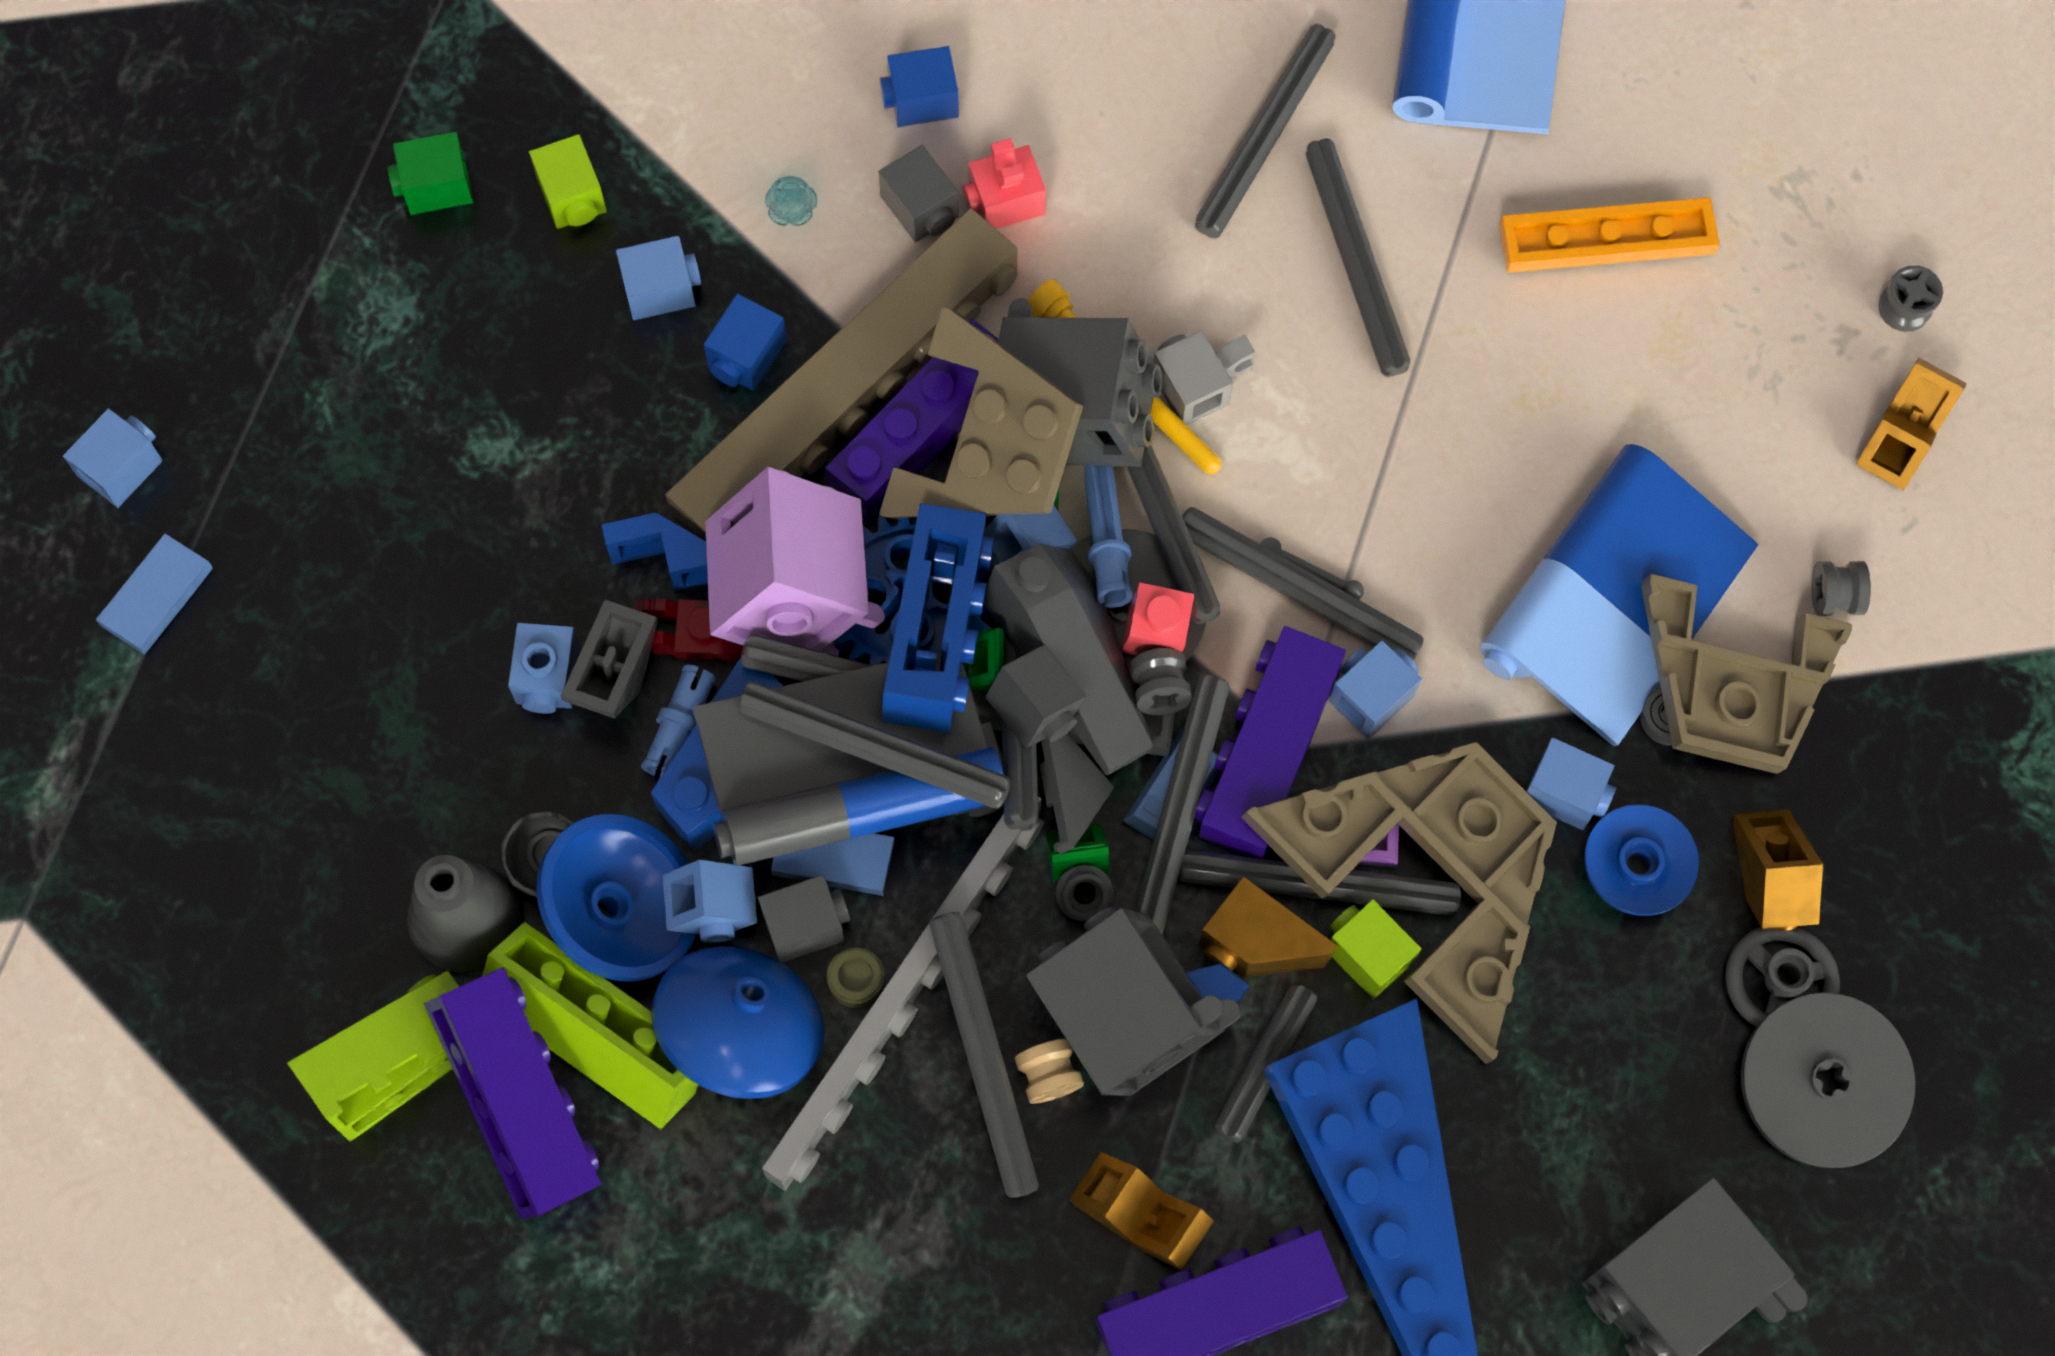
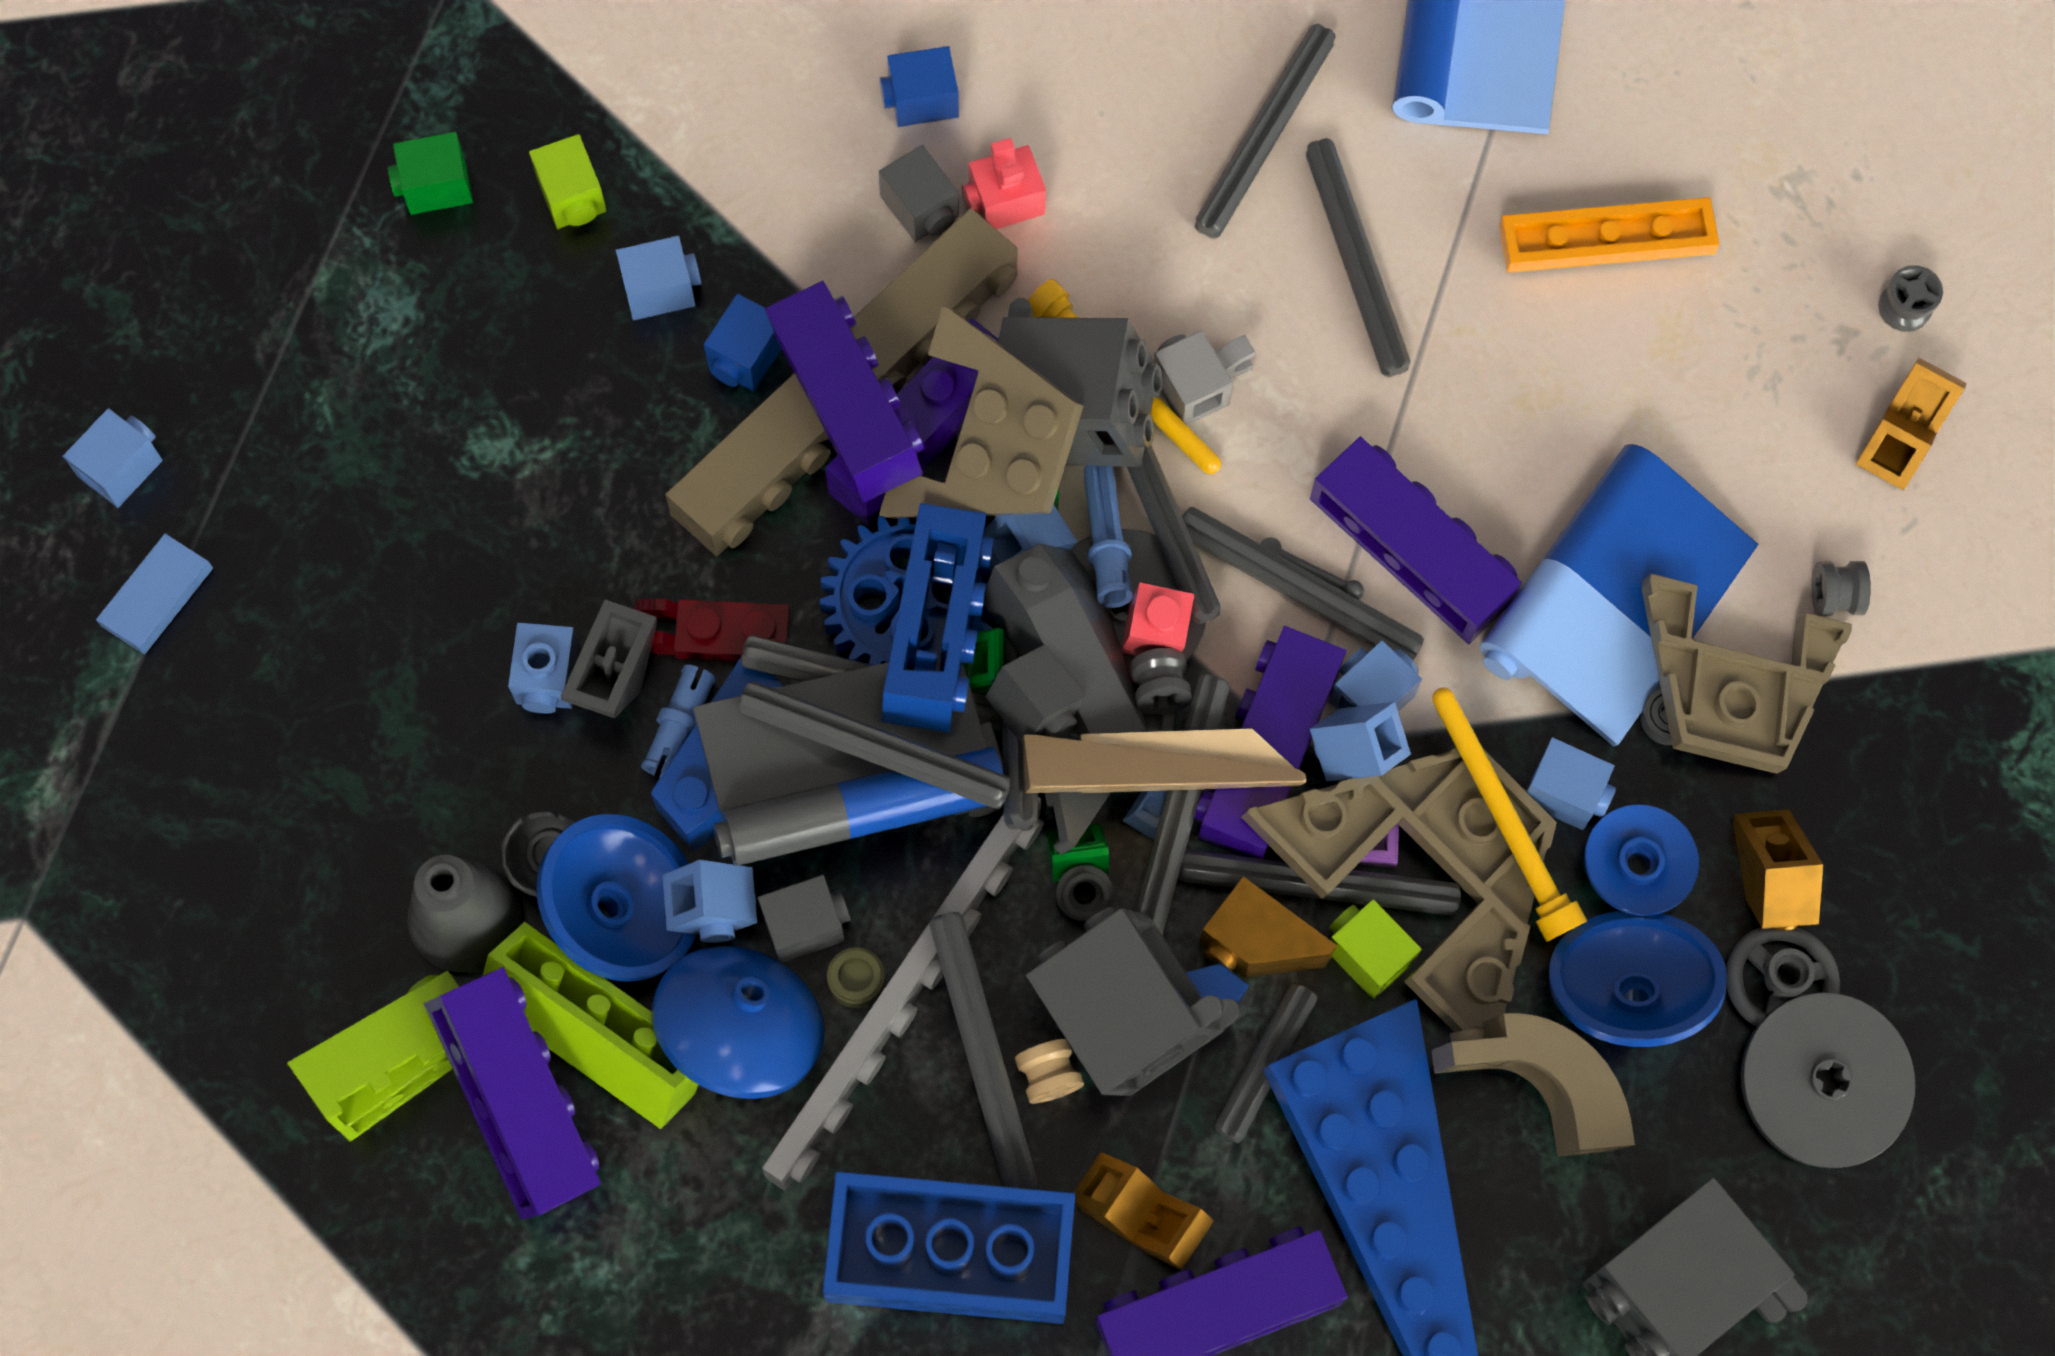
blue slope [602,513,708,592] -> none
lavender container [705,467,885,656] -> none
clear light blue plate [765,176,817,226] -> none
medium blue tile [771,833,895,896] -> none
none -> dark purple brick [764,280,924,503]
none -> blue brick [823,1172,1075,1324]
none -> tan wedge [1023,729,1306,793]
none -> dark purple brick [1310,436,1522,645]
none -> medium blue brick [1310,702,1411,781]
none -> dark tan arch [1431,1013,1635,1157]
none -> yellow piece [1432,687,1587,942]
none -> blue dish [1549,911,1727,1047]

